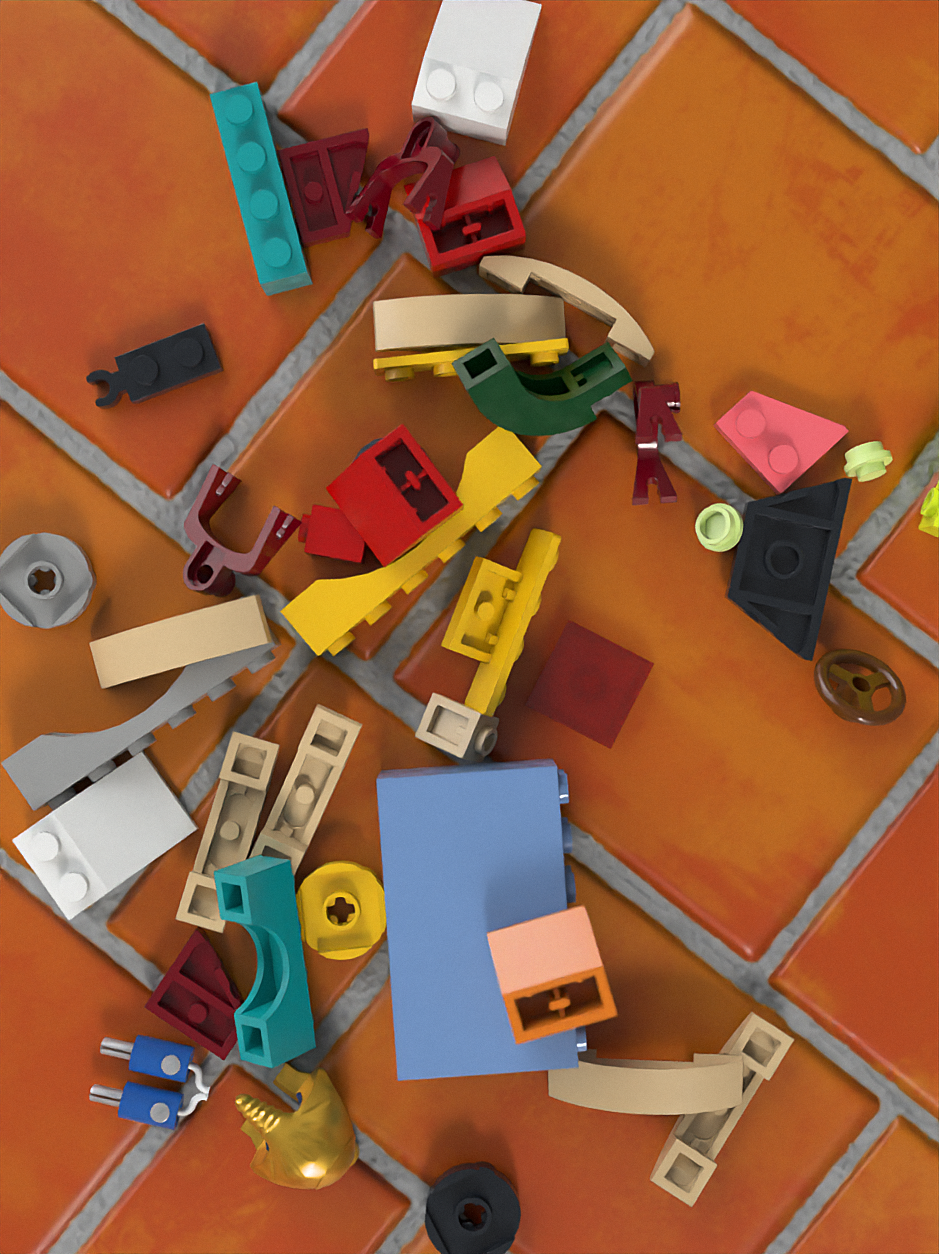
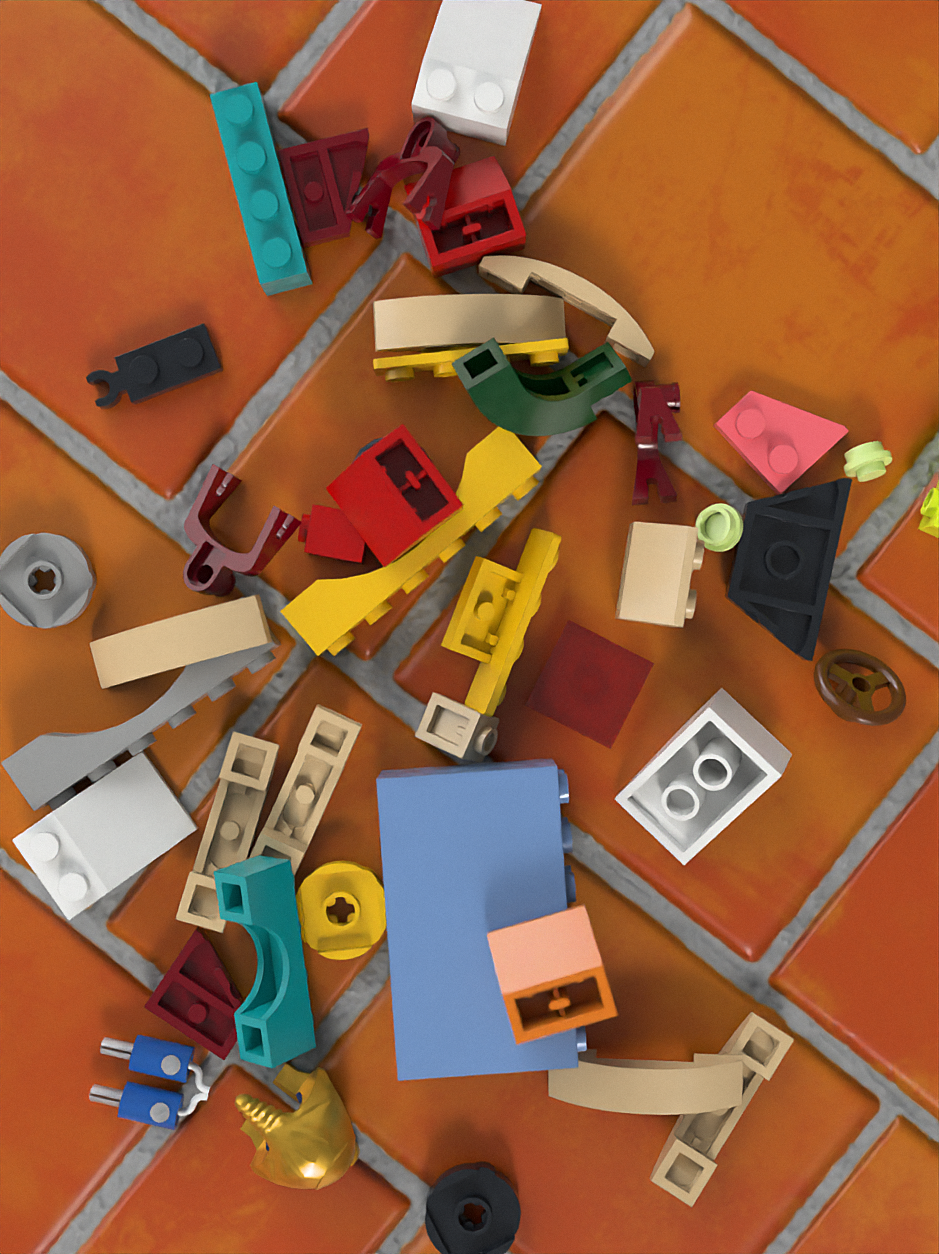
none -> tan slope [615,522,704,627]
none -> white slope [615,688,792,865]

